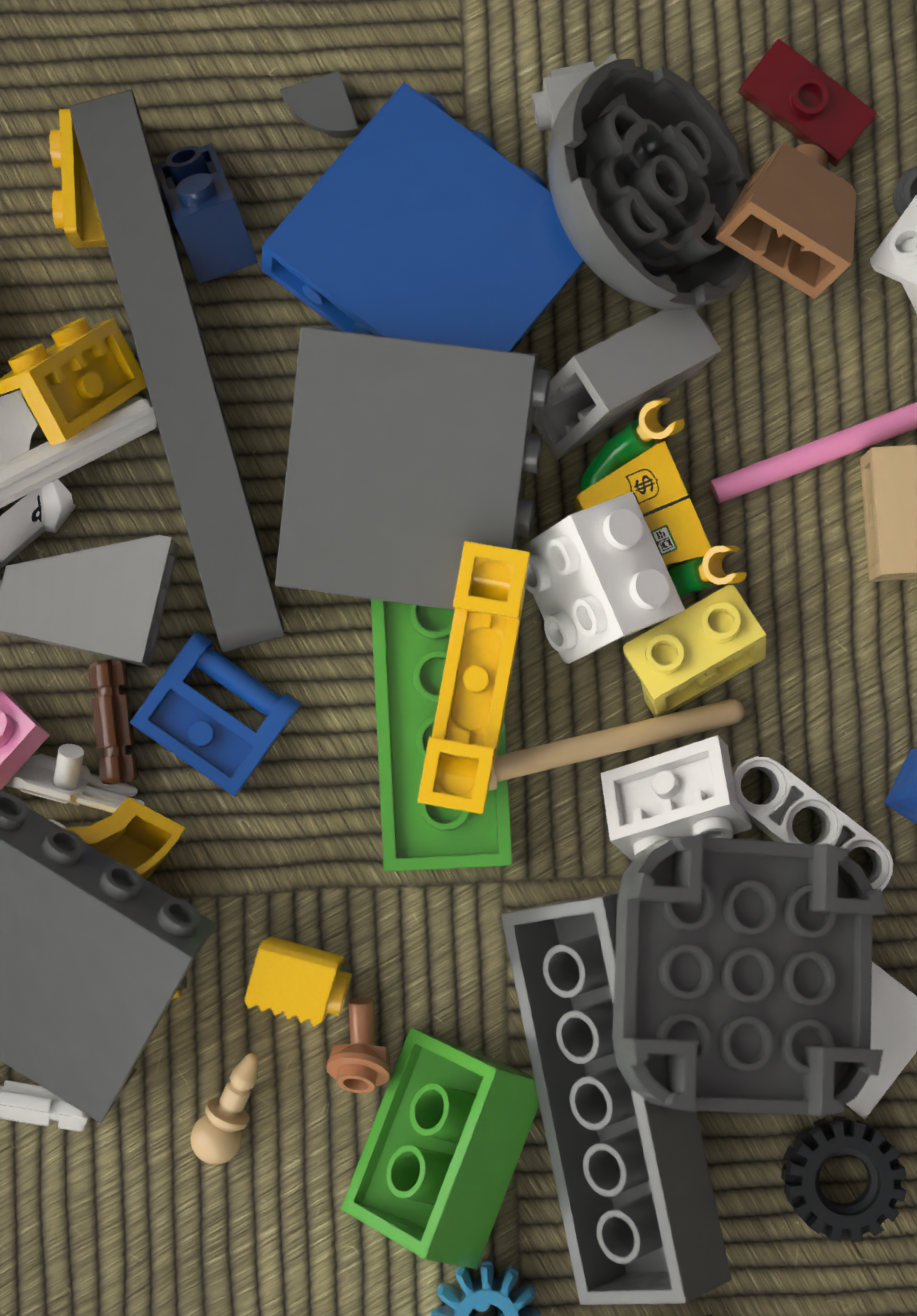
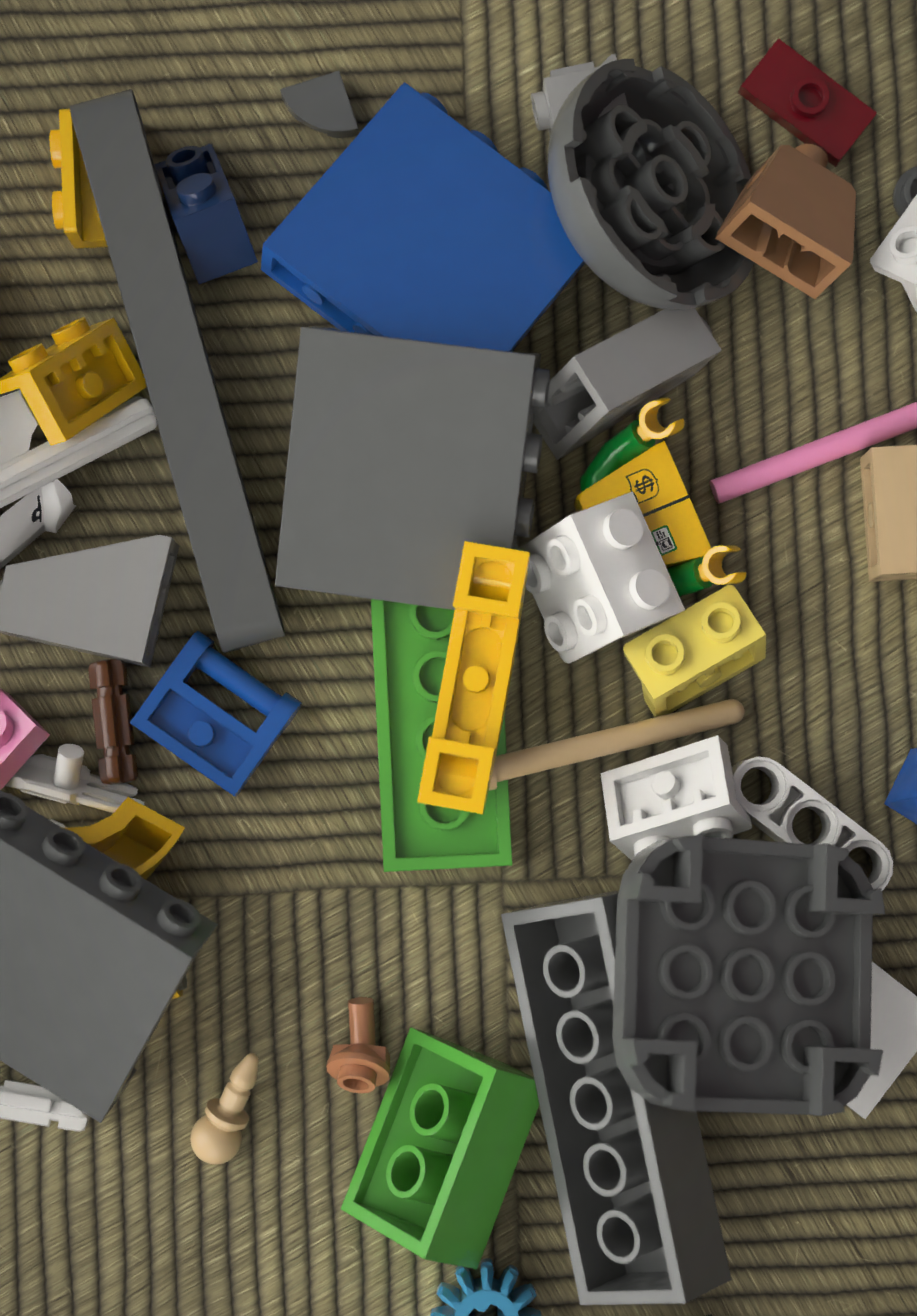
yellow brick [244,936,352,1026] -> none
black tyre [781,1117,907,1242] -> none

